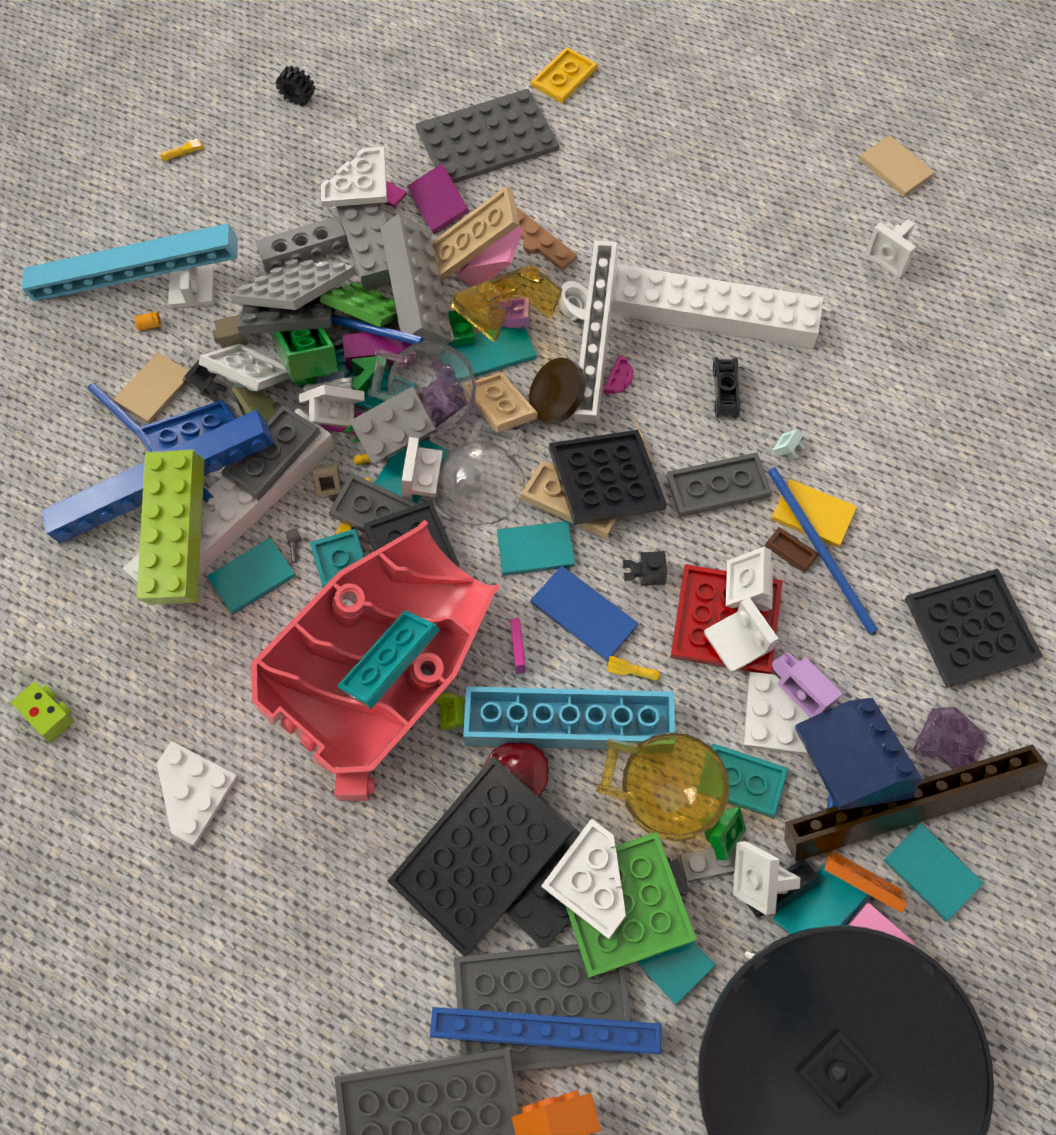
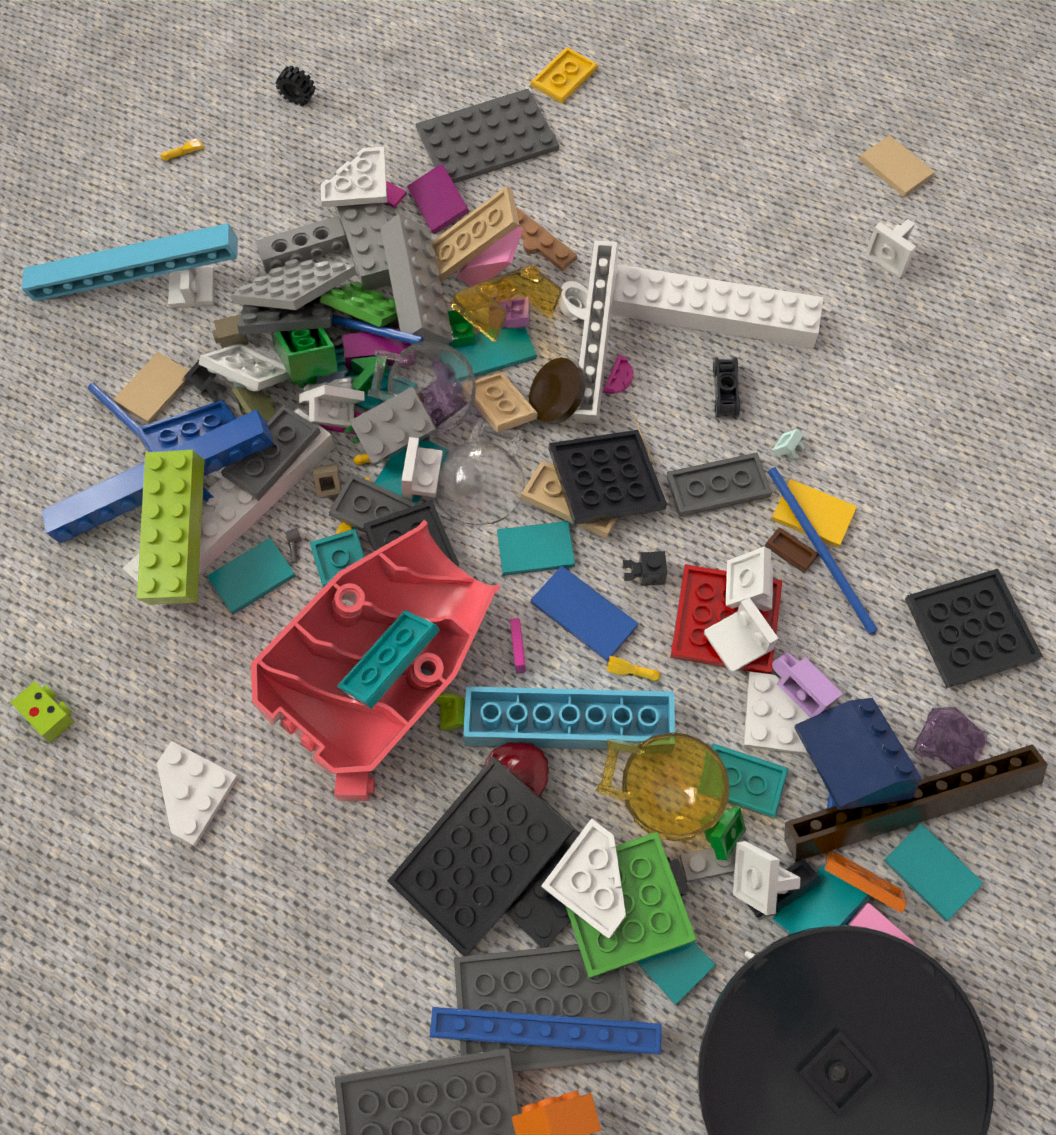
light orange piece [134,311,161,331] -> none

